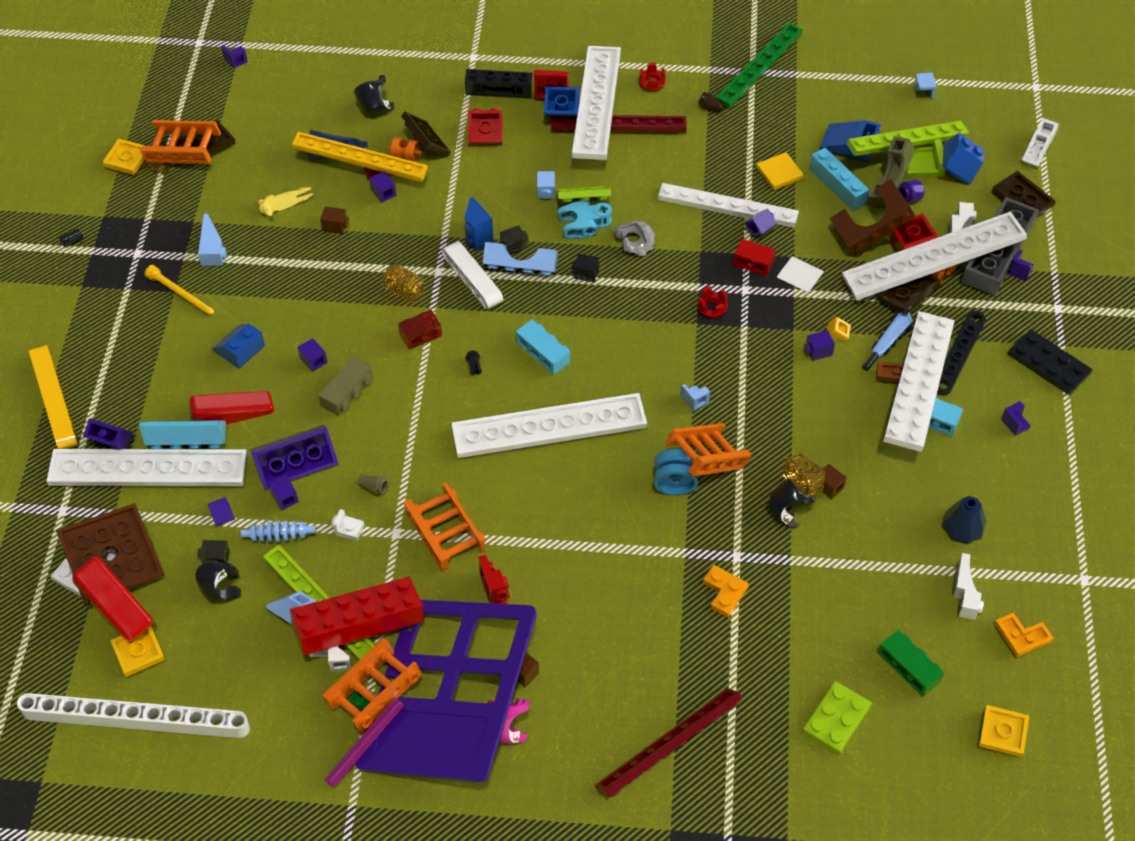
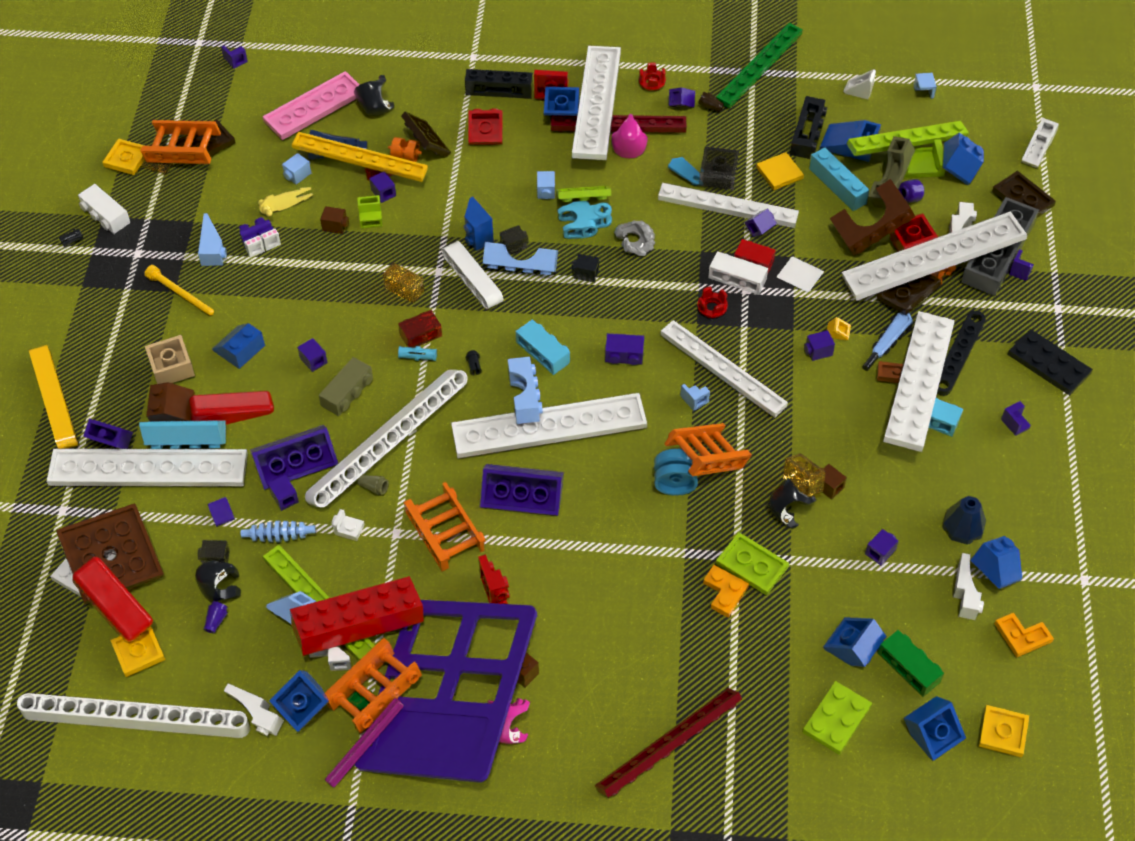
none -> white brick [78,184,131,234]
none -> tan brick [145,335,195,384]
none -> reddish brown slope [146,382,195,421]
none -> dark purple cone [203,601,228,634]
none -> white slope [224,684,284,736]
none -> hips [239,217,281,258]
none -> bright pink plate [263,71,360,140]
none -> blue slope [269,670,329,732]
none -> light blue brick [282,153,311,184]
none -> white beam [305,369,467,507]
none -> lime piece [357,195,383,228]
none -> medium azure pin [398,346,437,361]
none -> dark purple slope [480,464,564,516]
none -> light blue arch [508,357,543,424]
none -> dark purple brick [605,333,644,365]
none -> dark pink piece [611,114,648,159]
none -> white plate [661,320,788,418]
none -> dark azure piece [668,157,704,185]
none -> dark purple panel [669,87,695,108]
none -> clear smoke brick [699,146,739,190]
none -> white brick [708,251,768,295]
none -> lime plate [716,532,789,596]
none -> black brick [790,96,828,159]
none -> blue slope [823,617,887,667]
none -> white slope [844,69,876,100]
none -> dark purple brick [865,529,899,566]
none -> blue slope [904,696,966,761]
none -> blue slope [971,536,1023,589]

